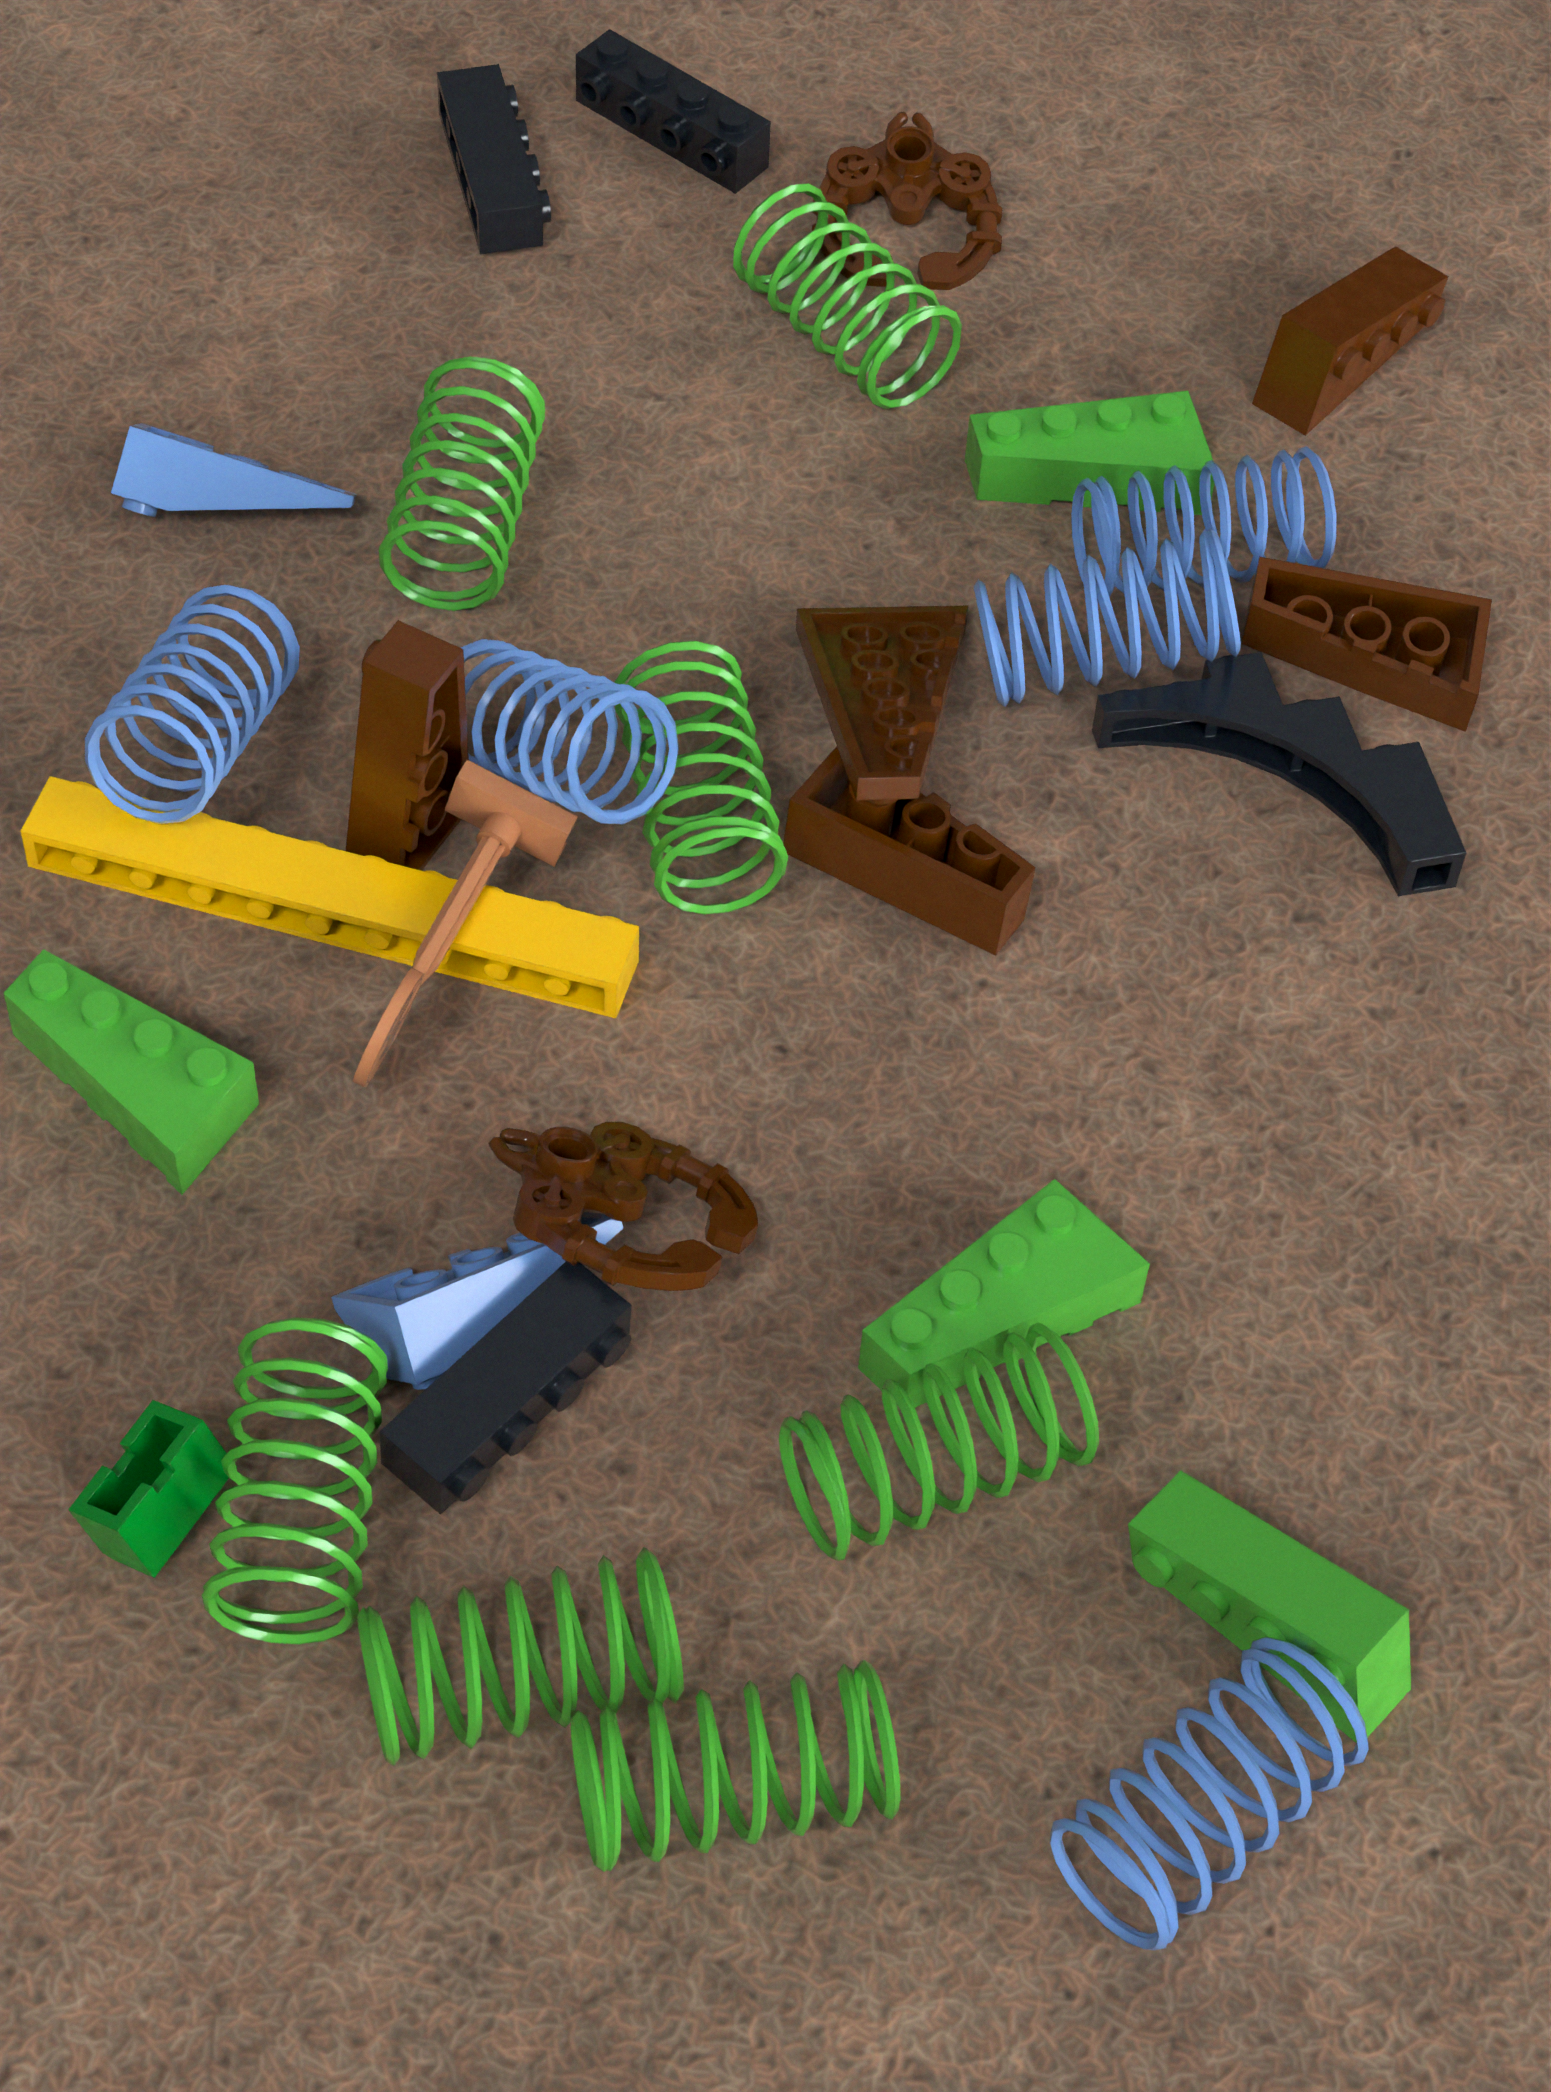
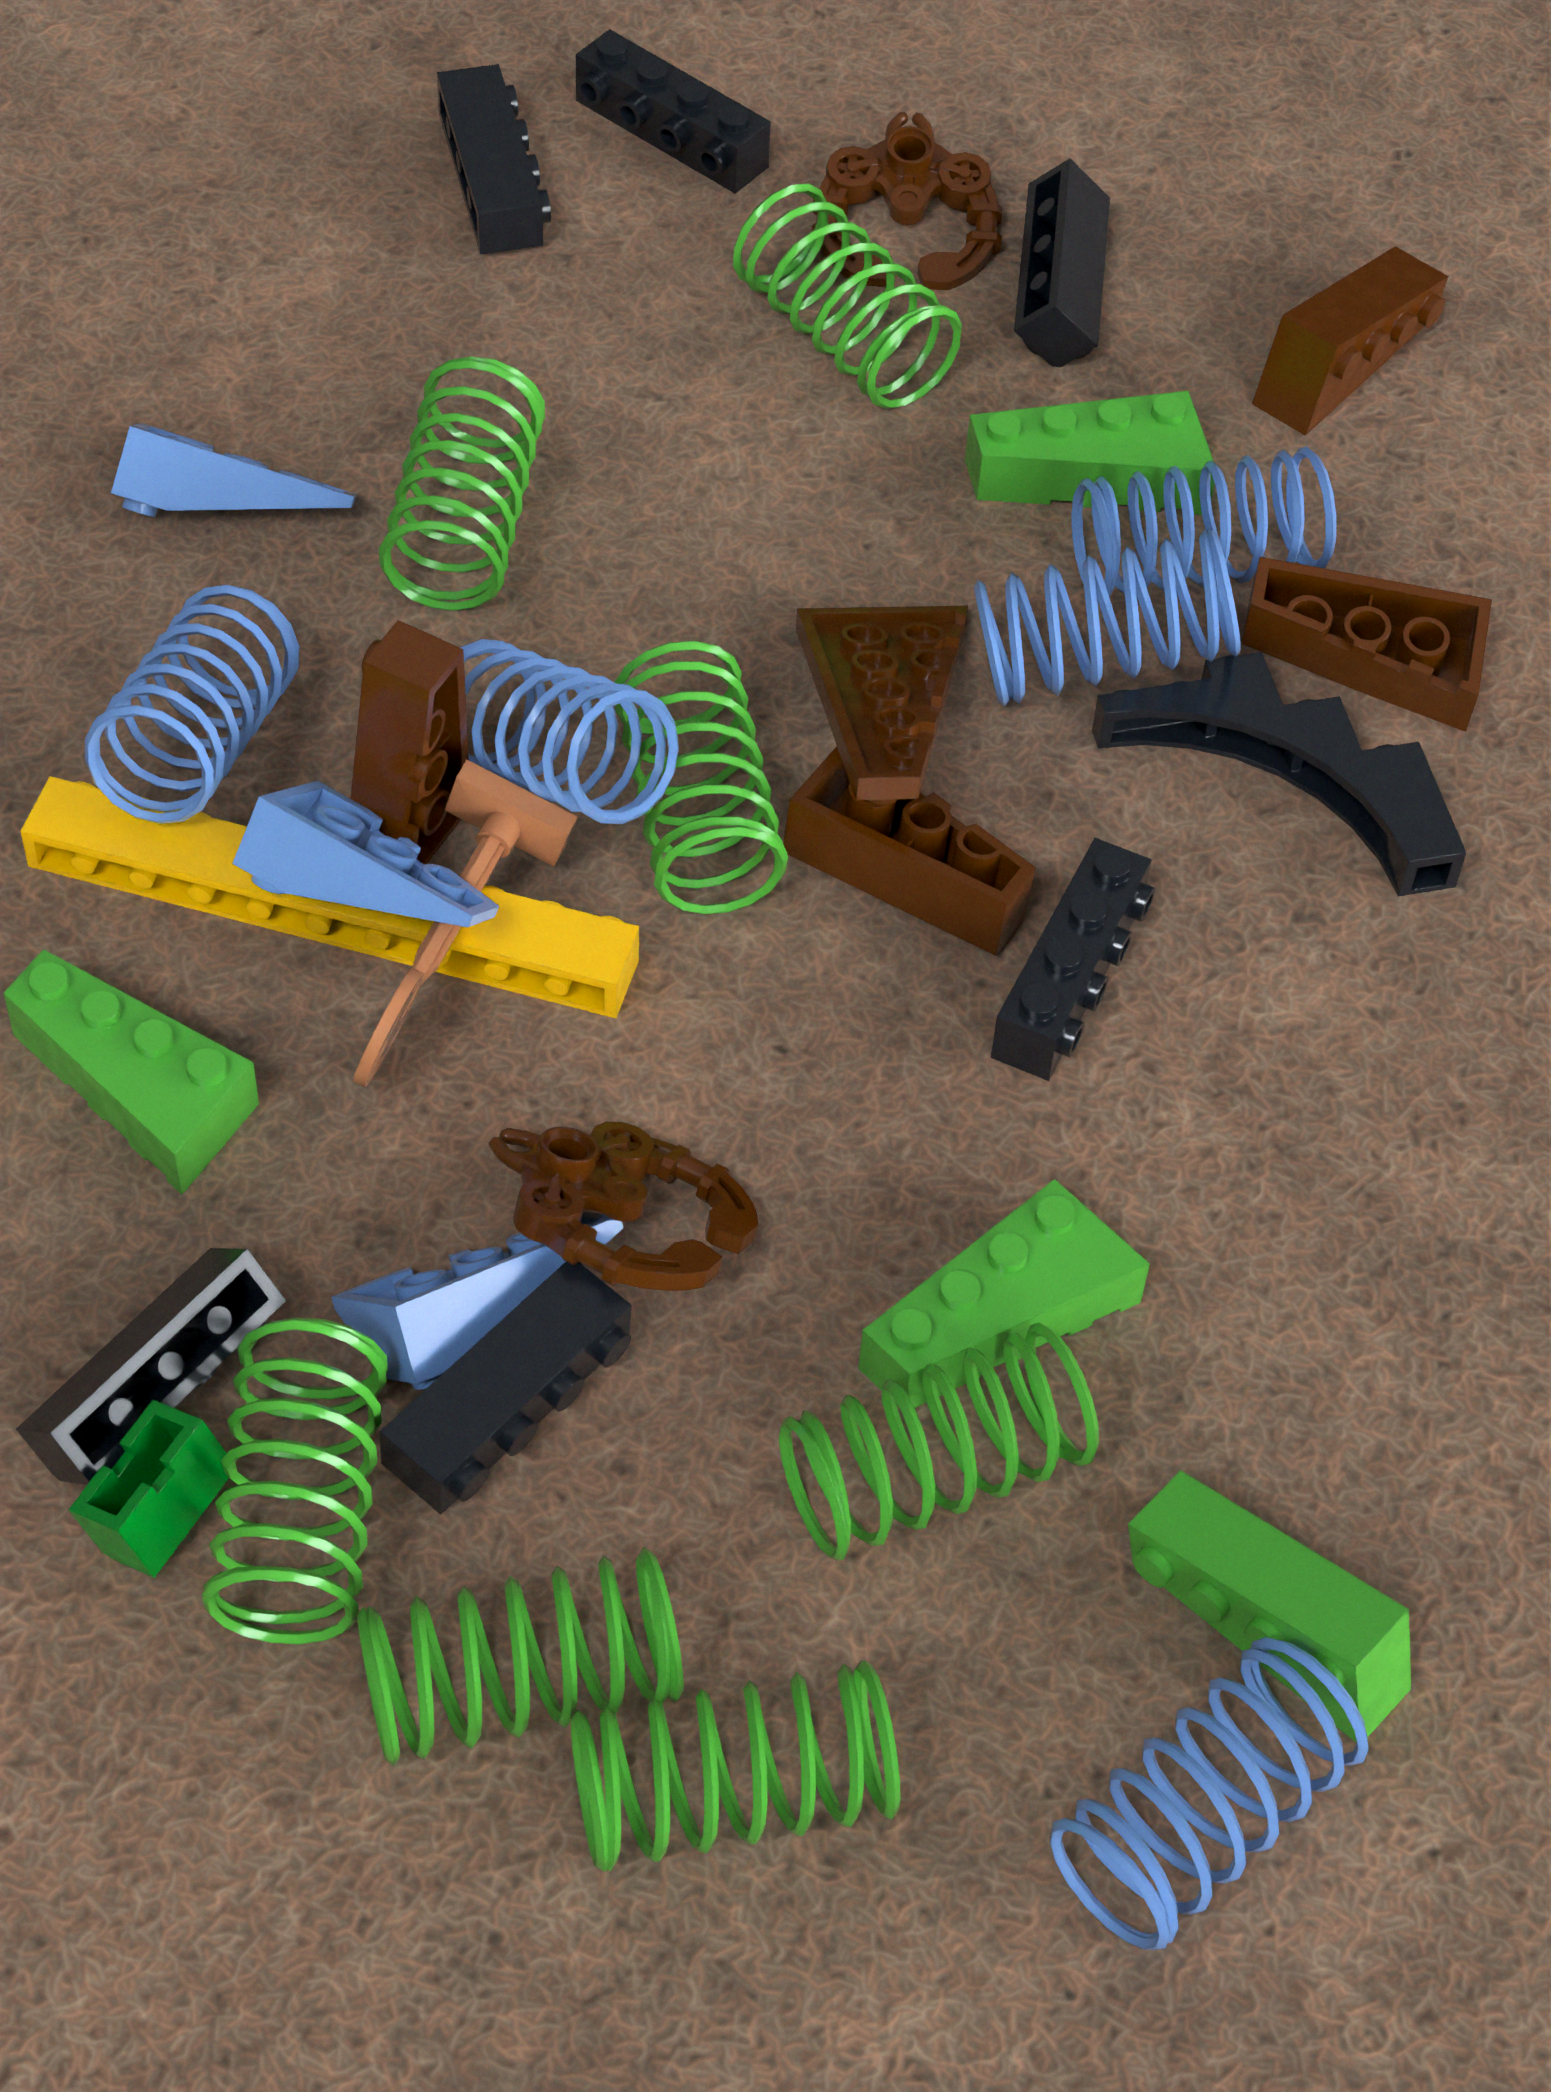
none -> black brick [16,1248,286,1485]
none -> medium blue wedge [232,781,499,927]
none -> black brick [991,838,1155,1081]
none -> black brick [1014,158,1110,367]

